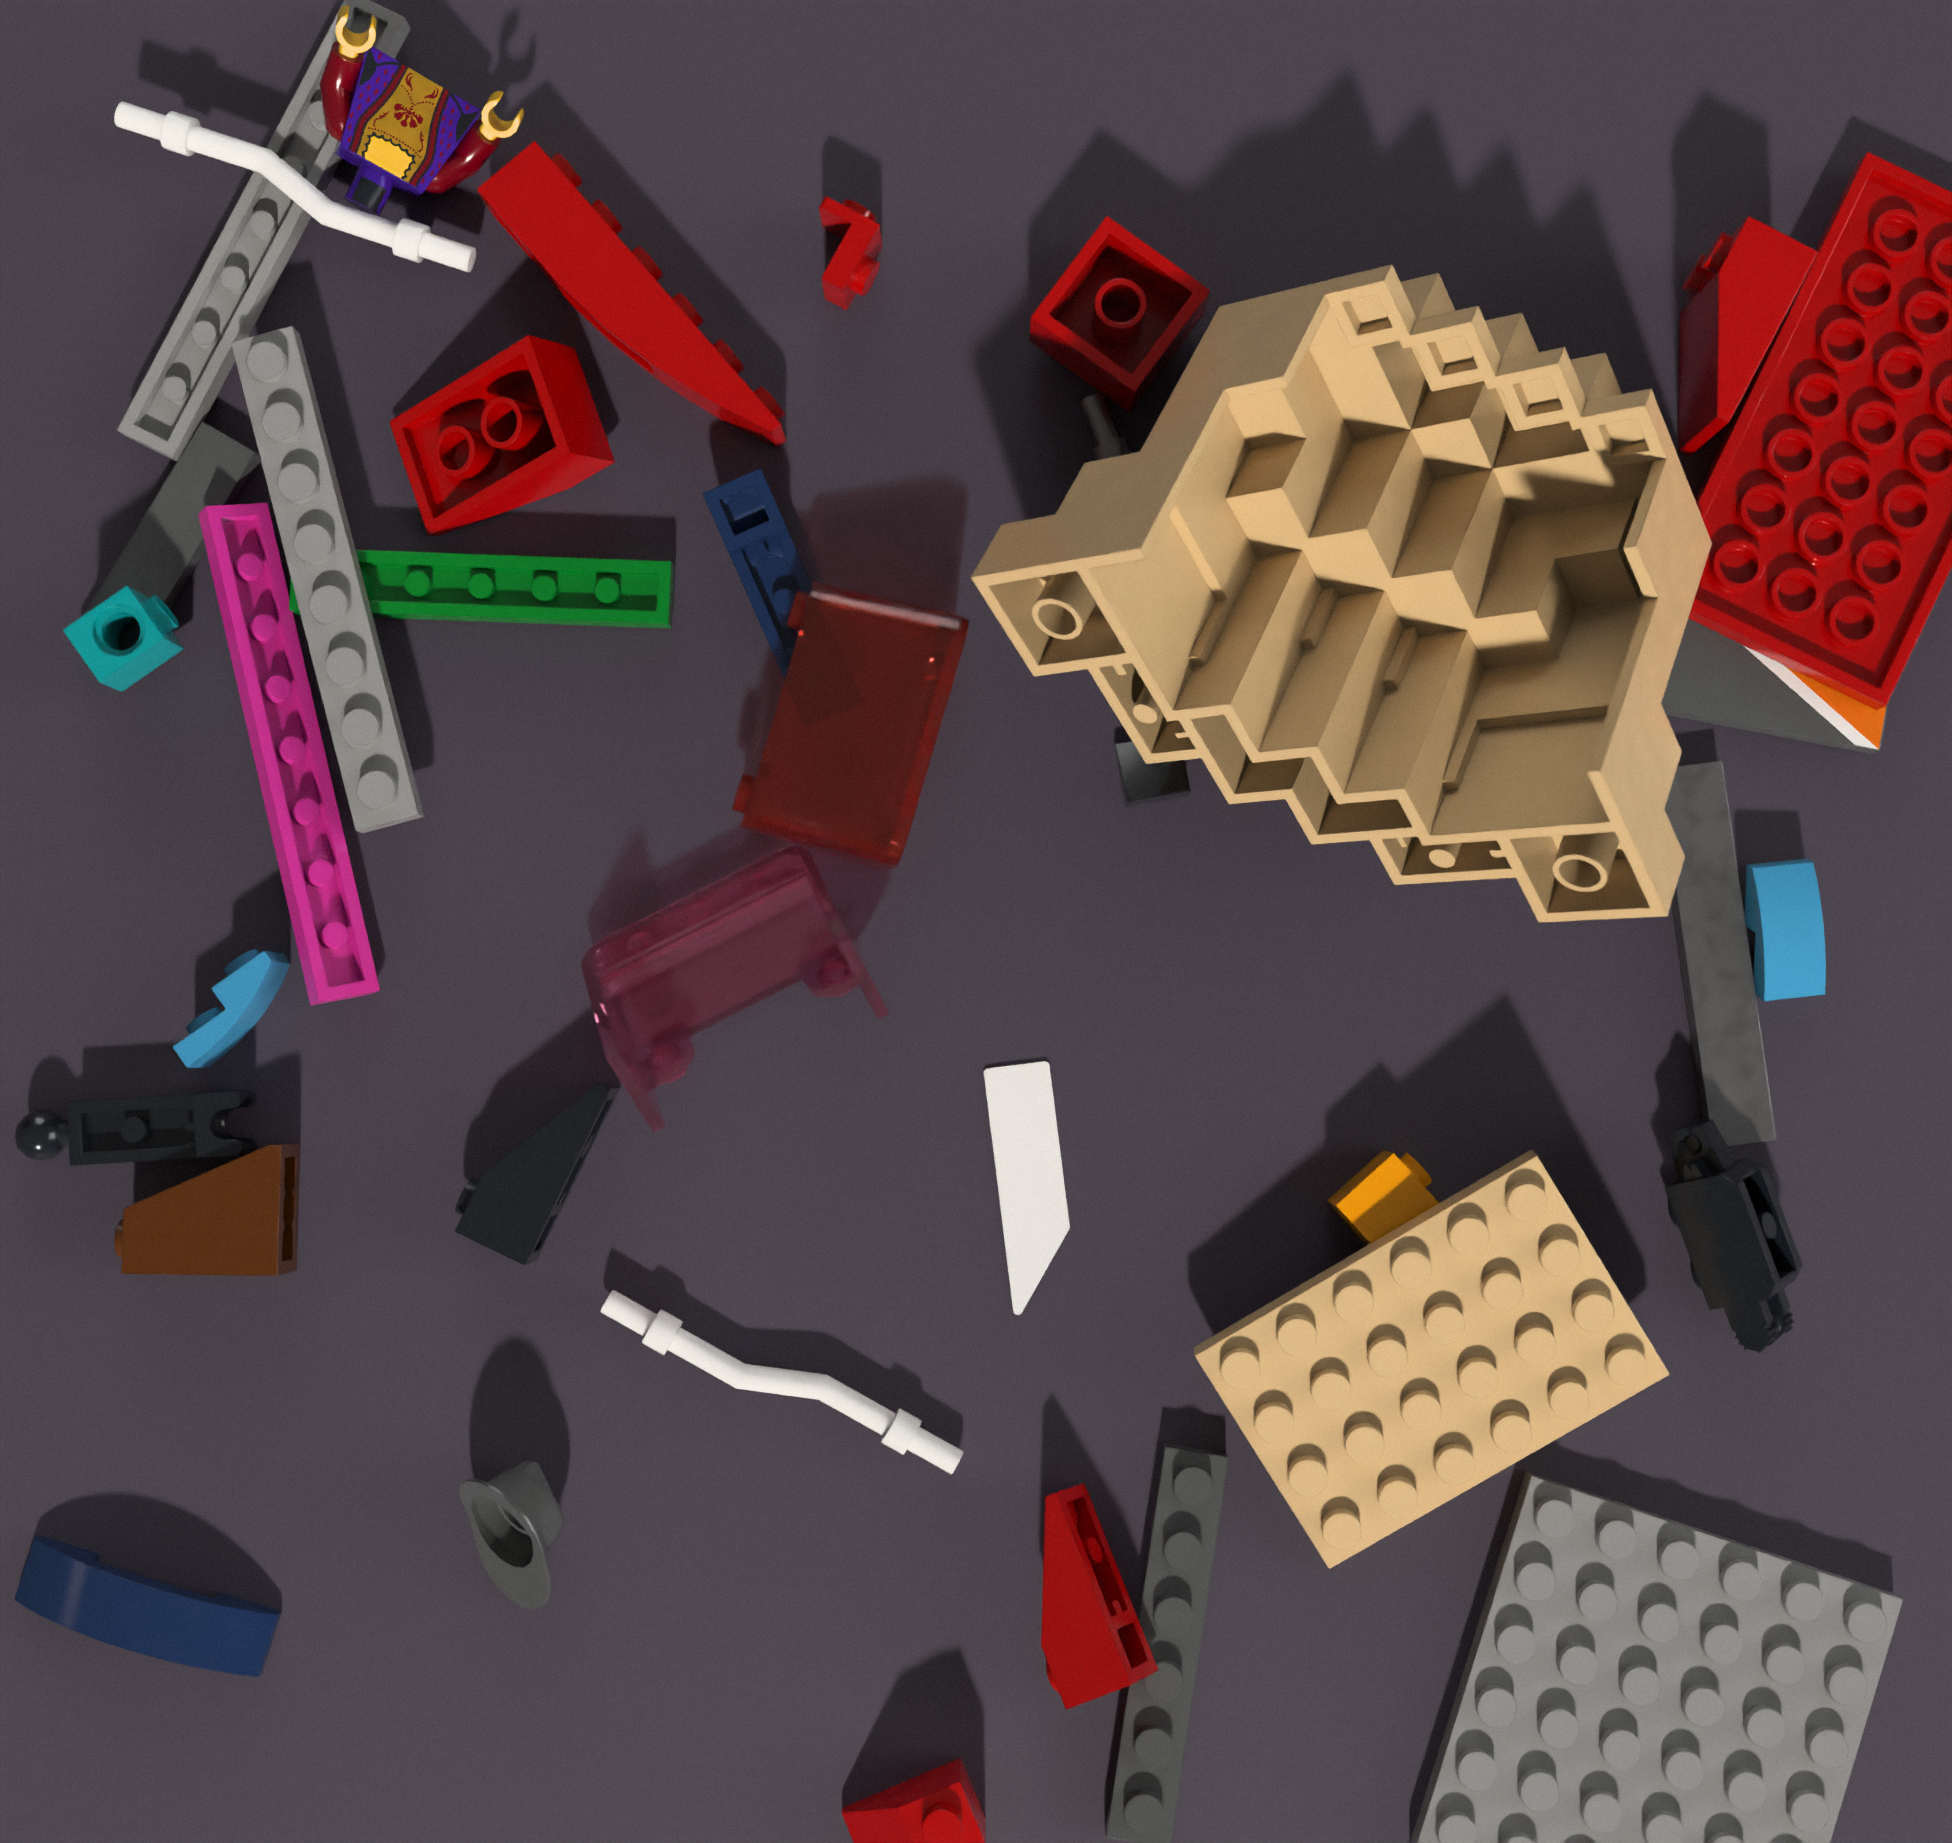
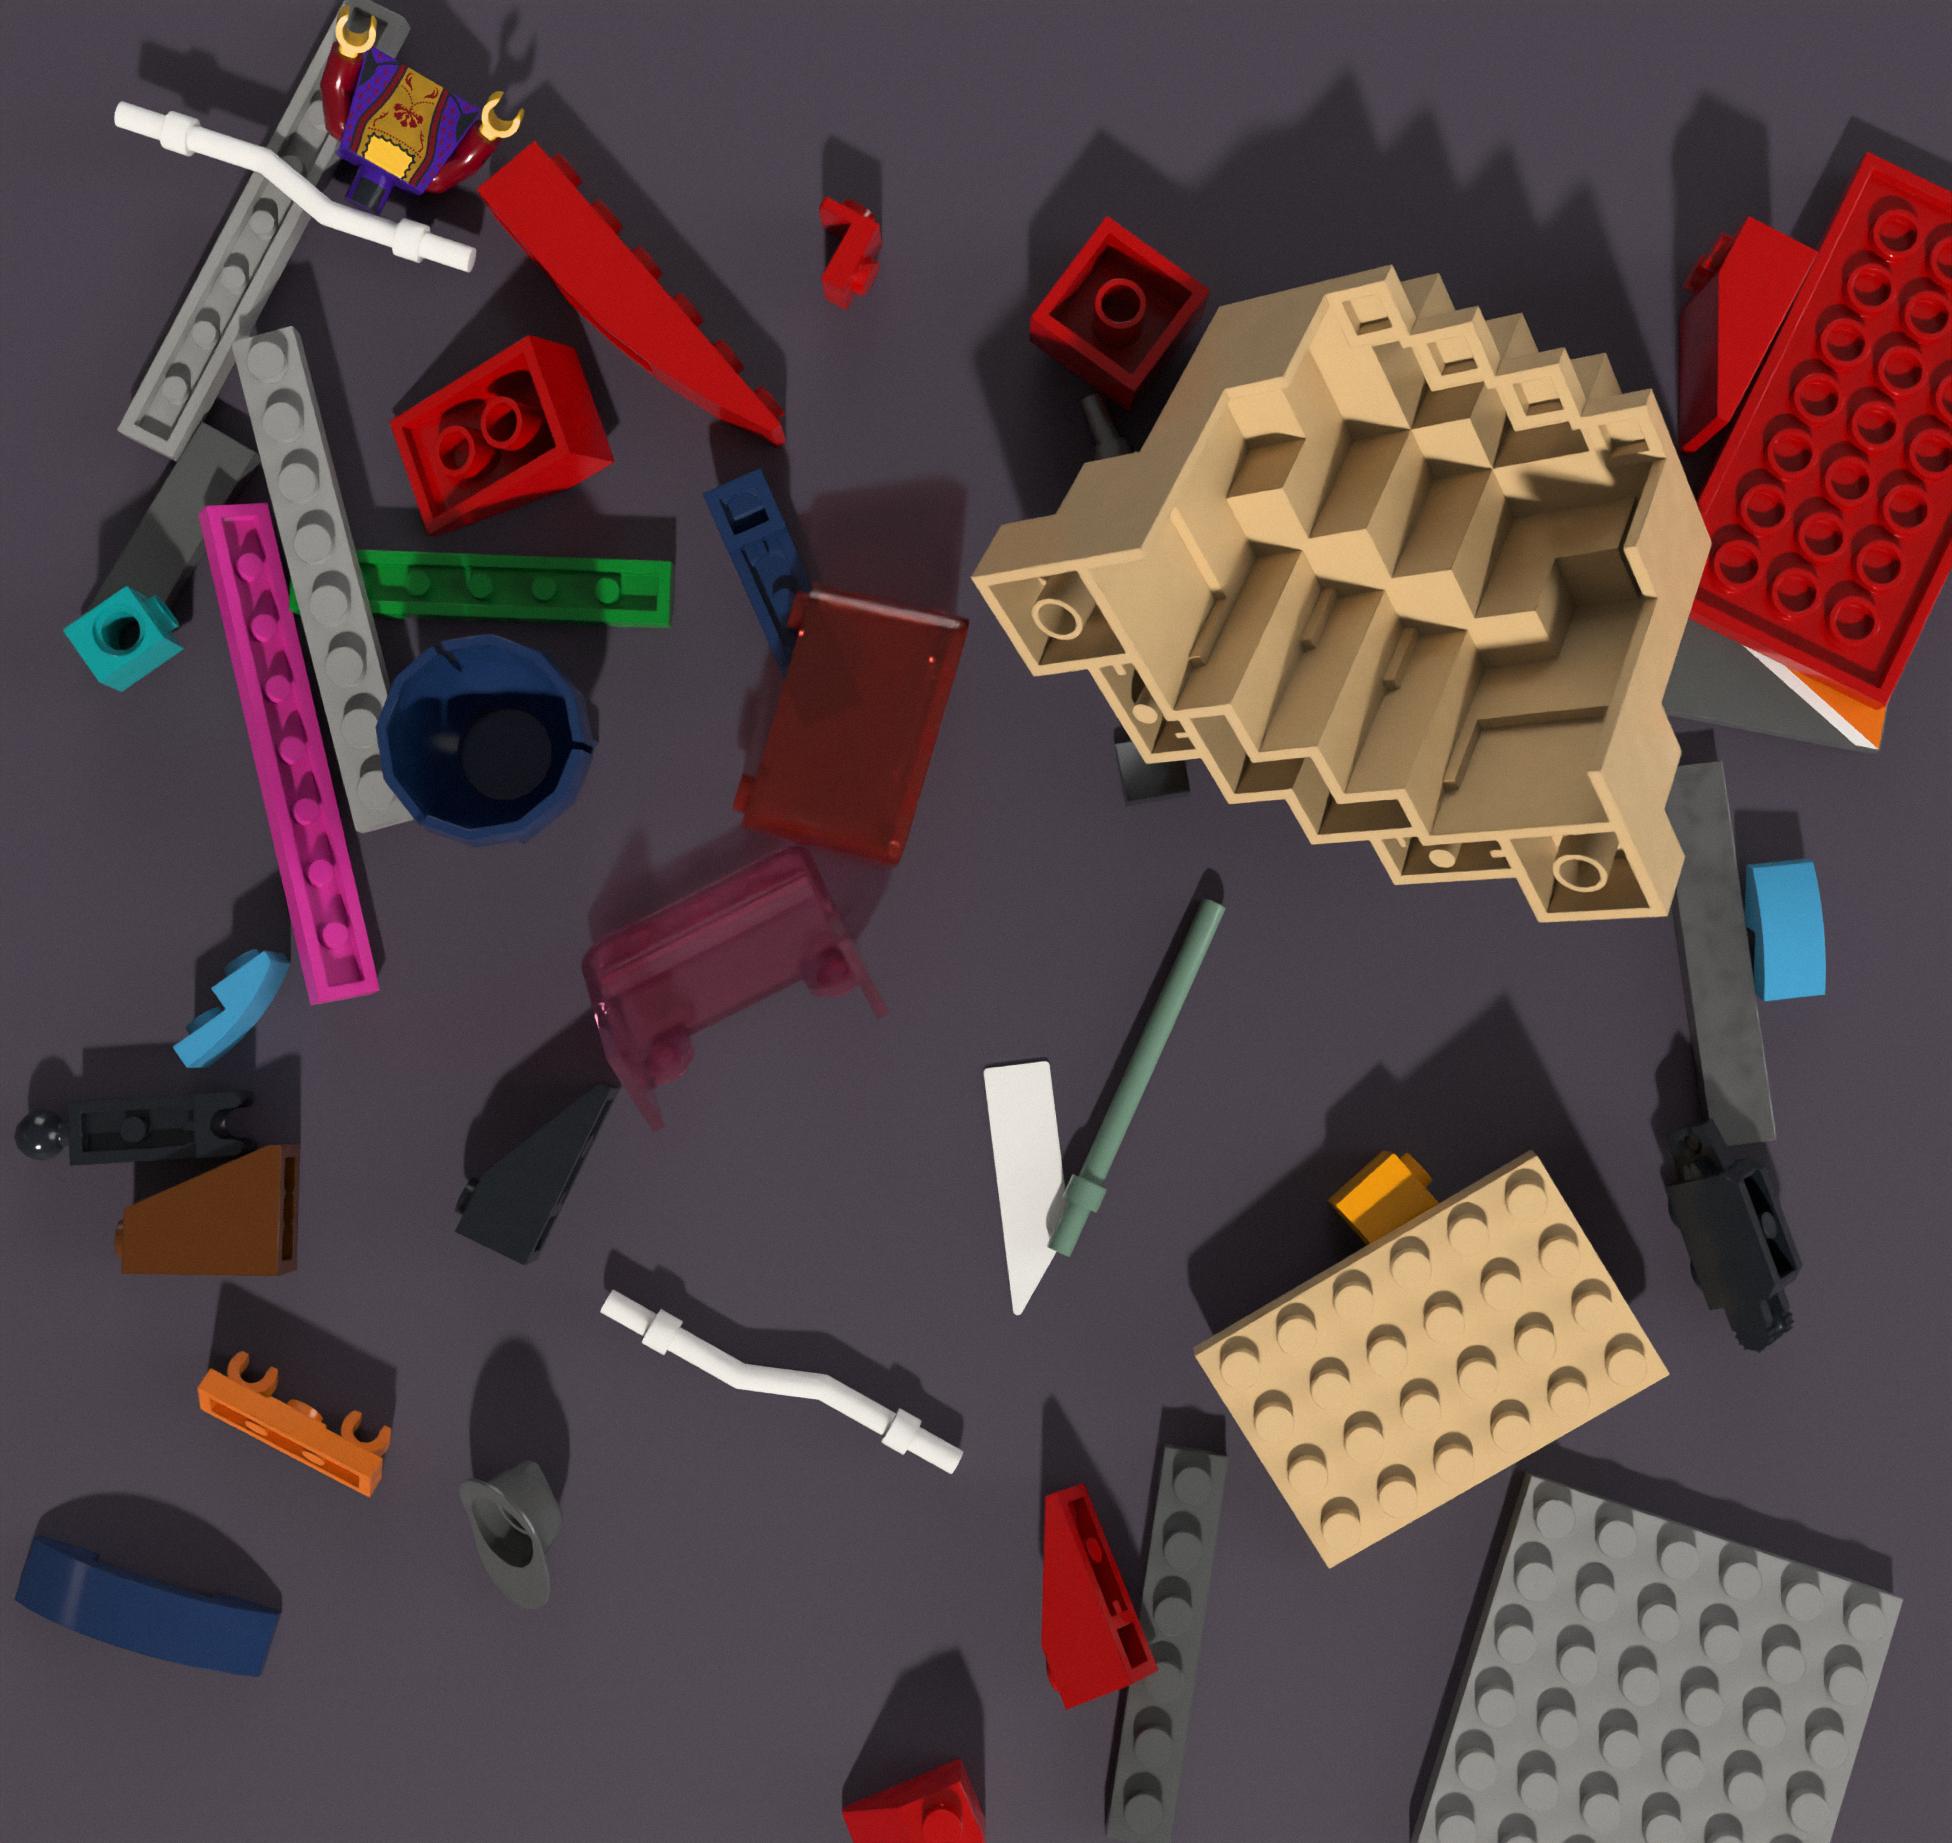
none -> orange plate [197,1351,391,1498]
none -> dark blue plate [376,634,599,848]
none -> sand green bar [1047,898,1226,1257]

